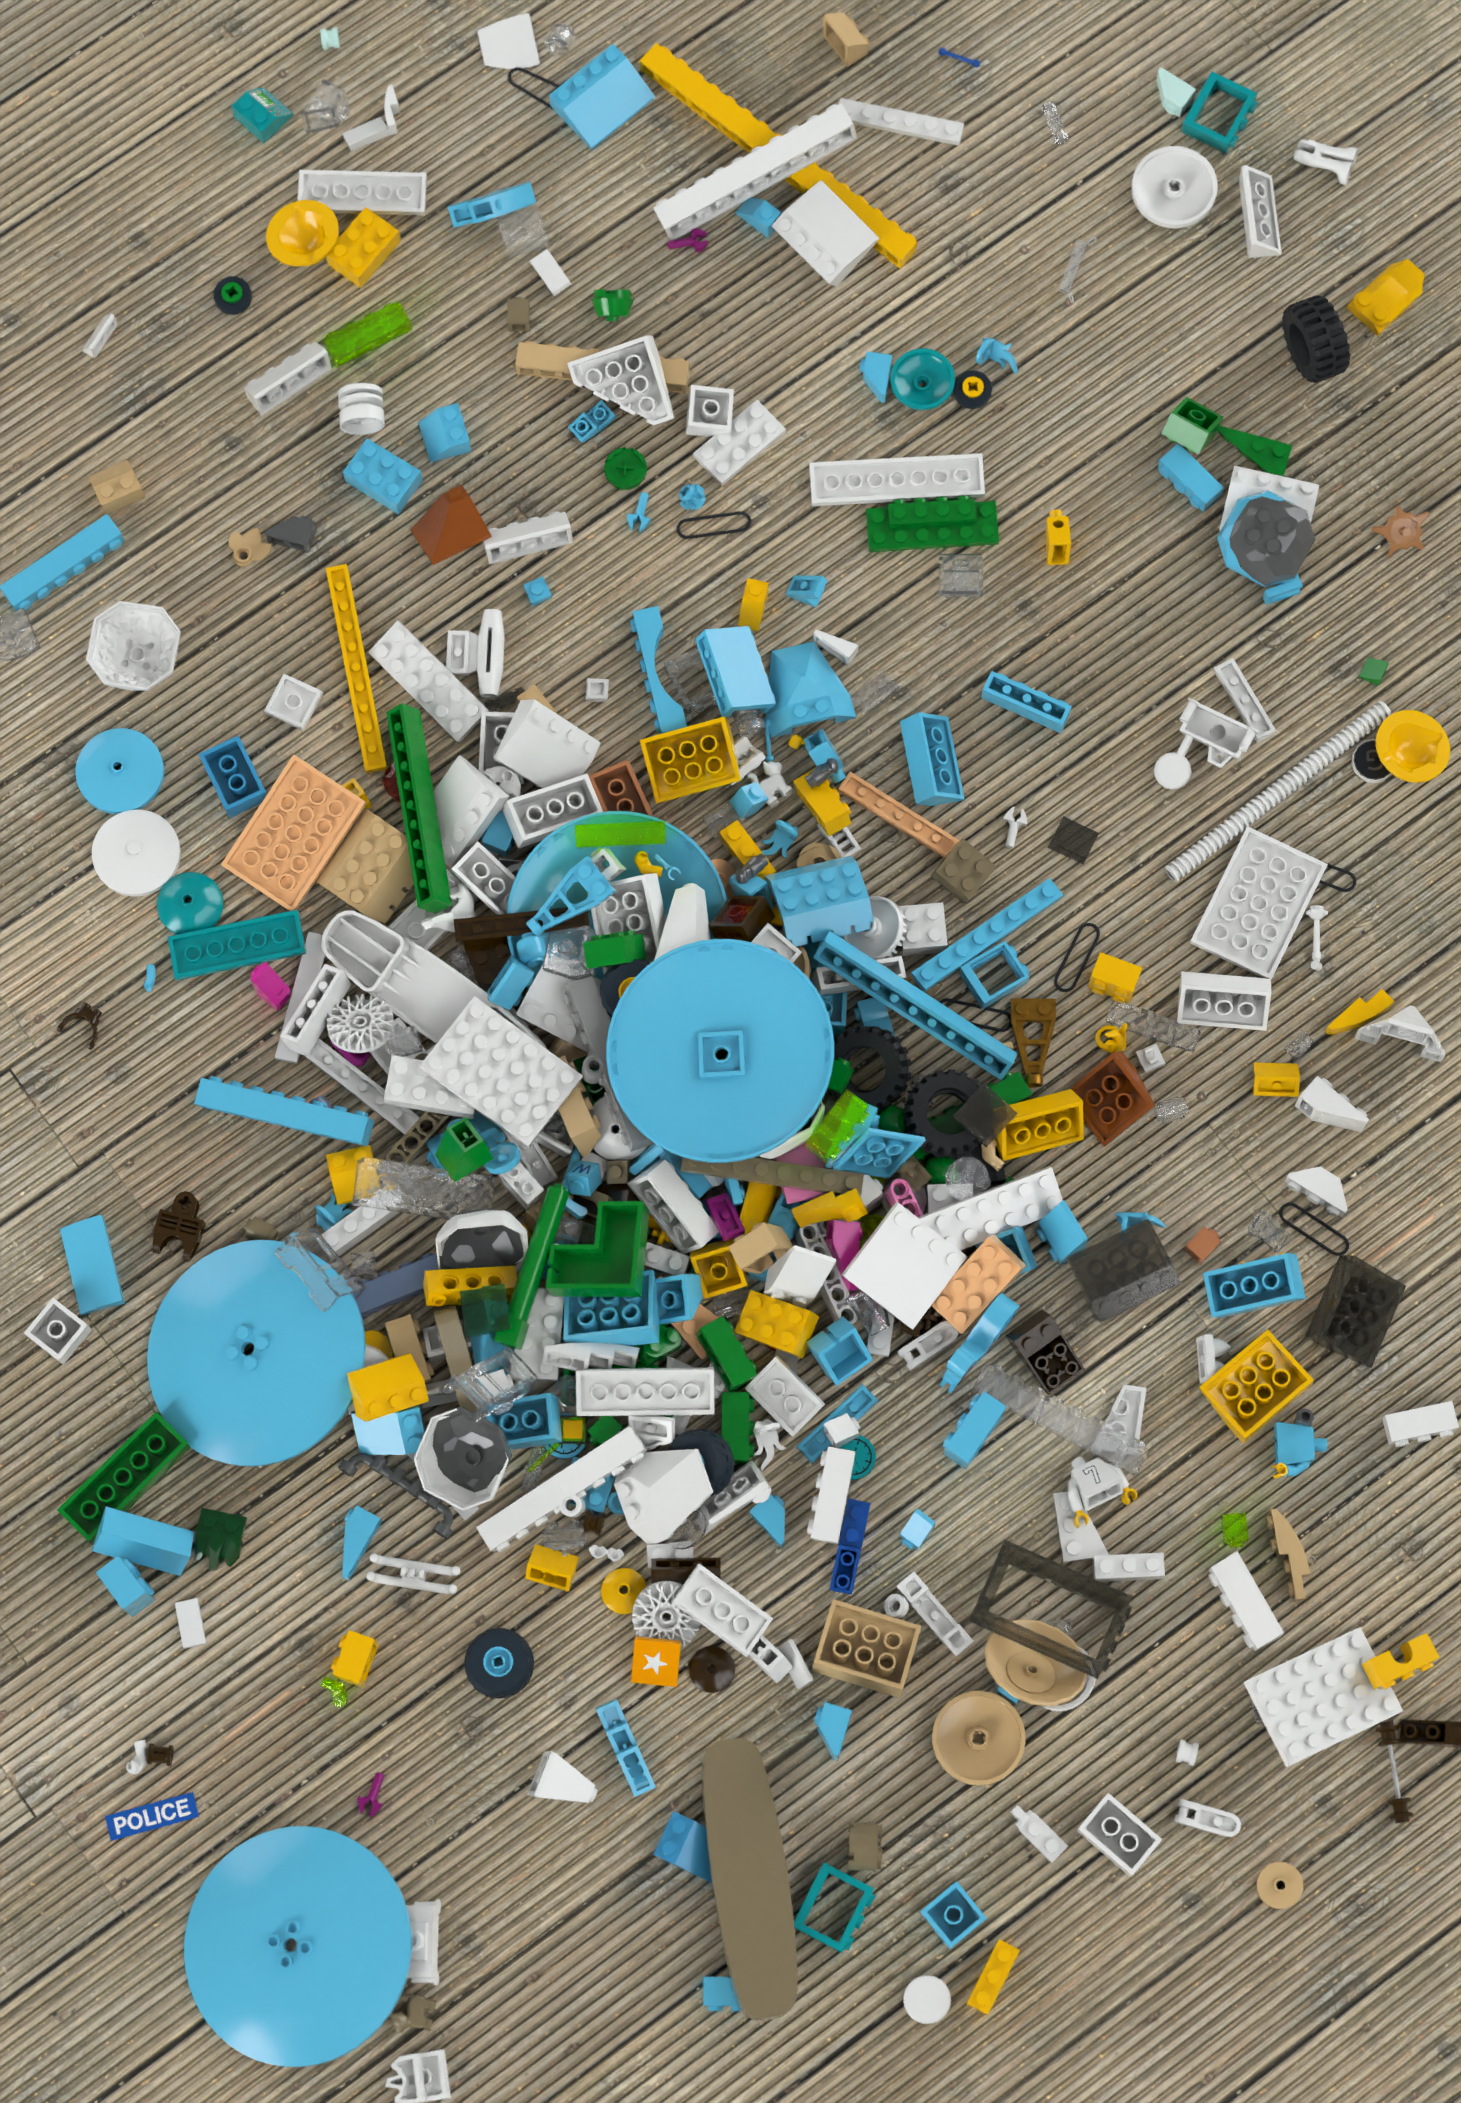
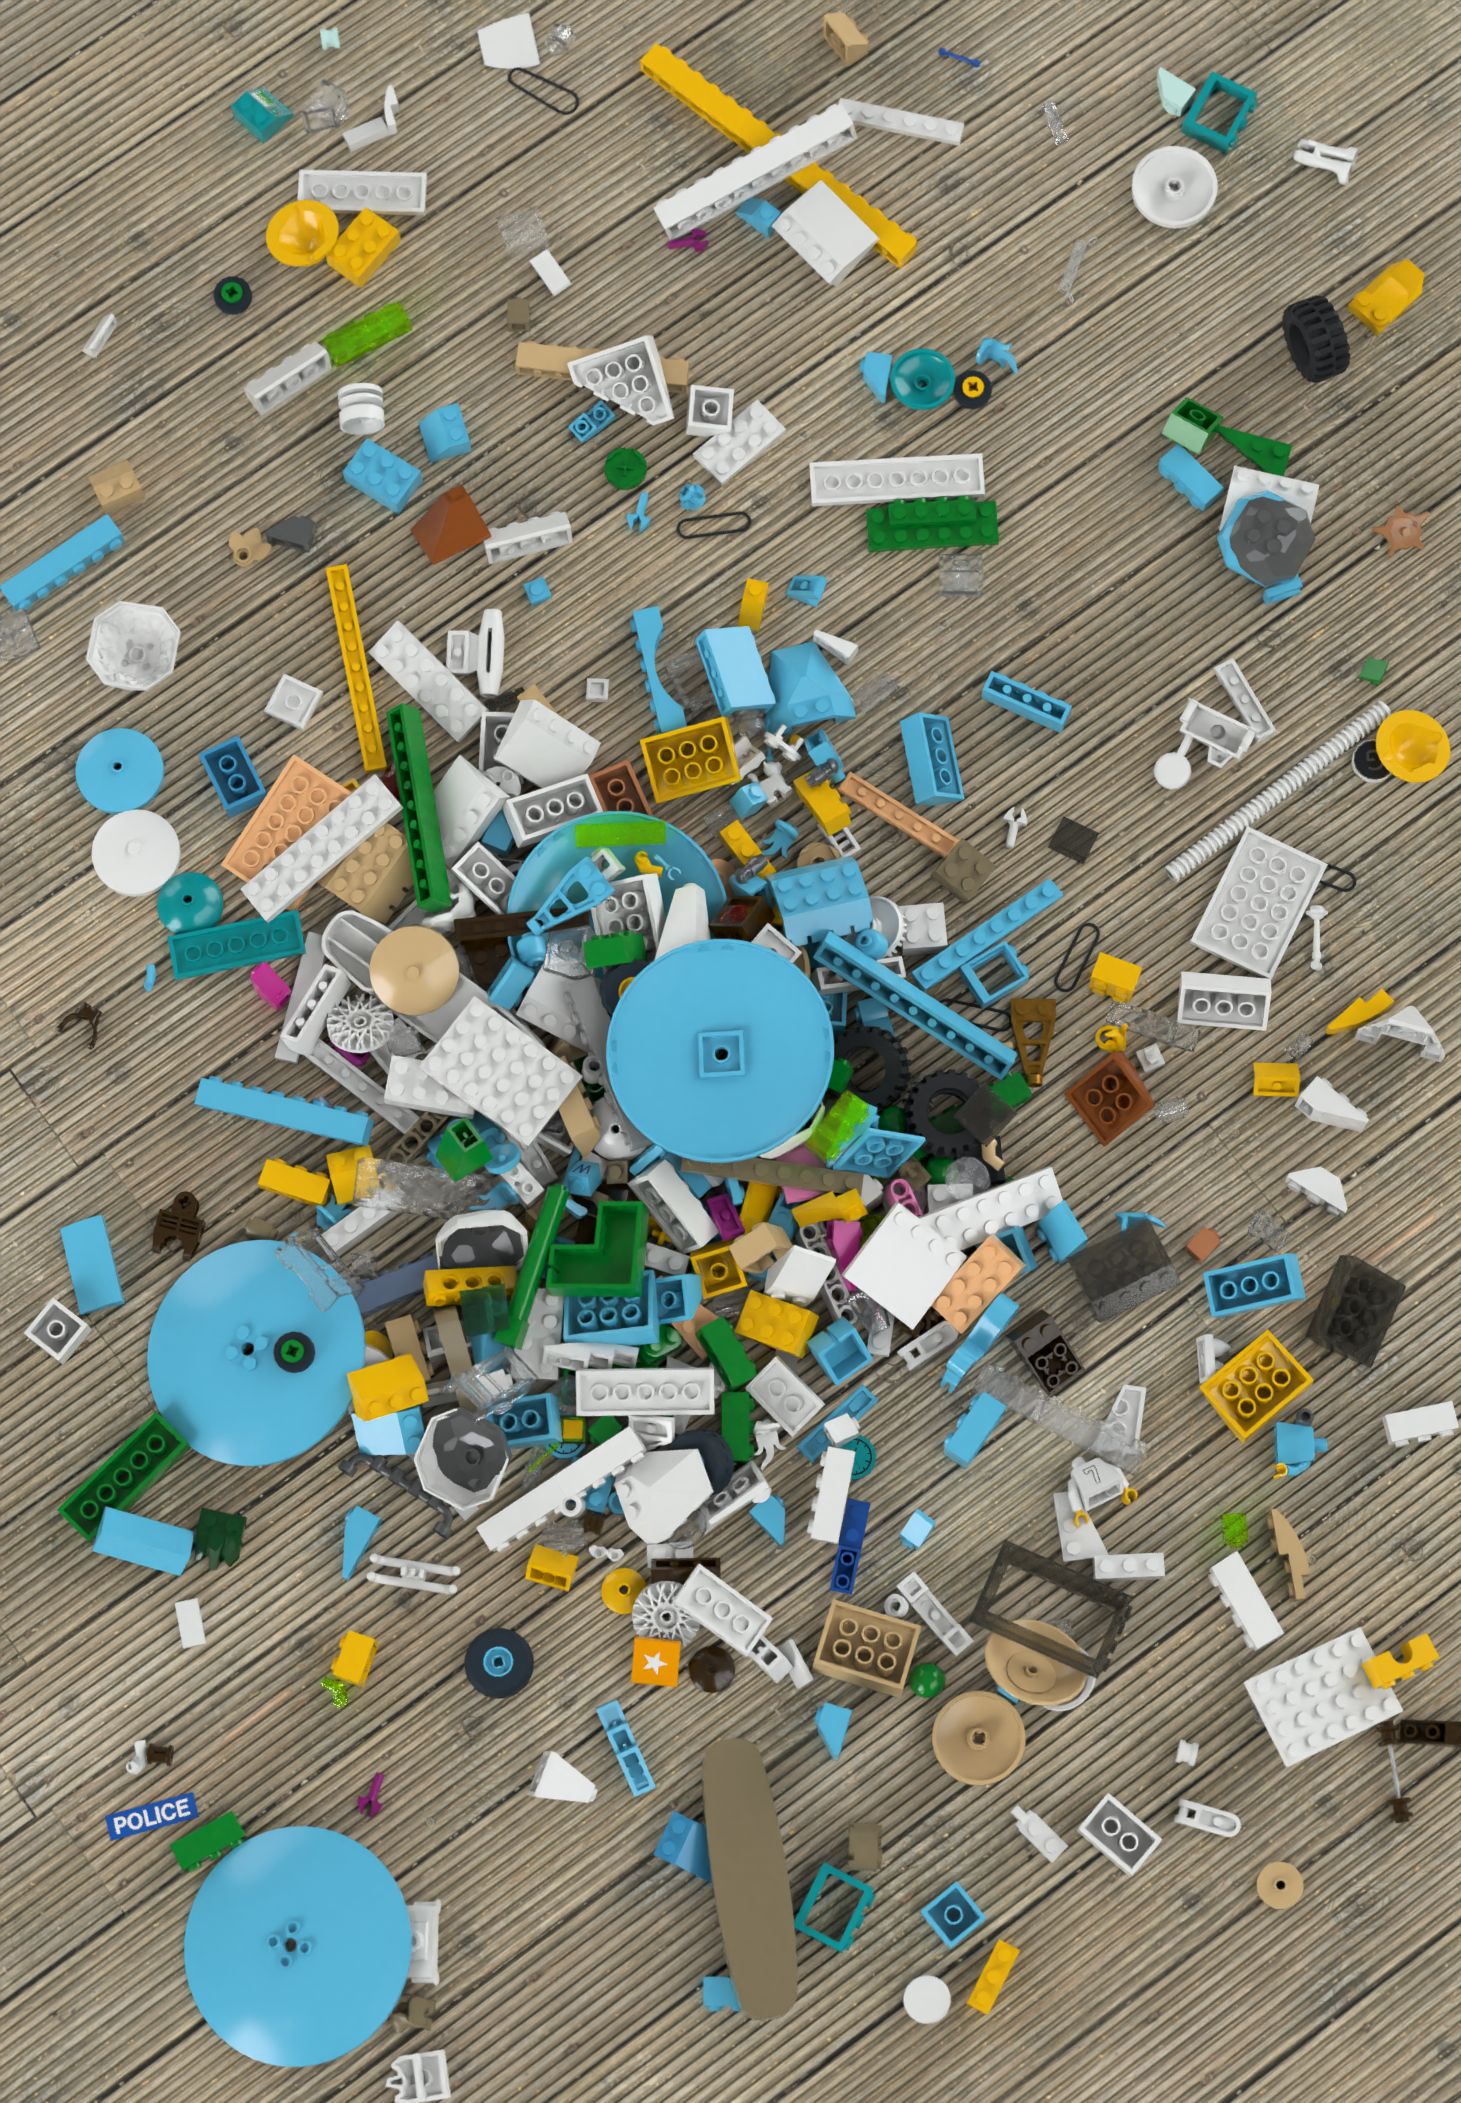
medium azure brick [96,1556,156,1617] -> none
medium azure slope [448,181,536,228] -> none
medium azure slope [549,44,655,150] -> none
clear slope [553,1215,596,1245] -> none
green cone [591,289,634,322] -> none
yellow slope [990,1089,1084,1161] -> none
yellow torso [1045,509,1071,565] -> none
white slope [1239,165,1282,258] -> none
black piece [1279,1203,1349,1256] -> none
none -> green brick [170,1811,247,1873]
none -> white plate [240,774,403,923]
none -> yellow brick [258,1158,332,1207]
none -> black wheel [273,1331,315,1373]
none -> tan dish [369,925,460,1015]
none -> medium azure piece [469,1181,520,1210]
none -> white plate [763,725,804,762]
none -> medium azure head [855,929,888,960]
none -> green hair [909,1663,946,1698]

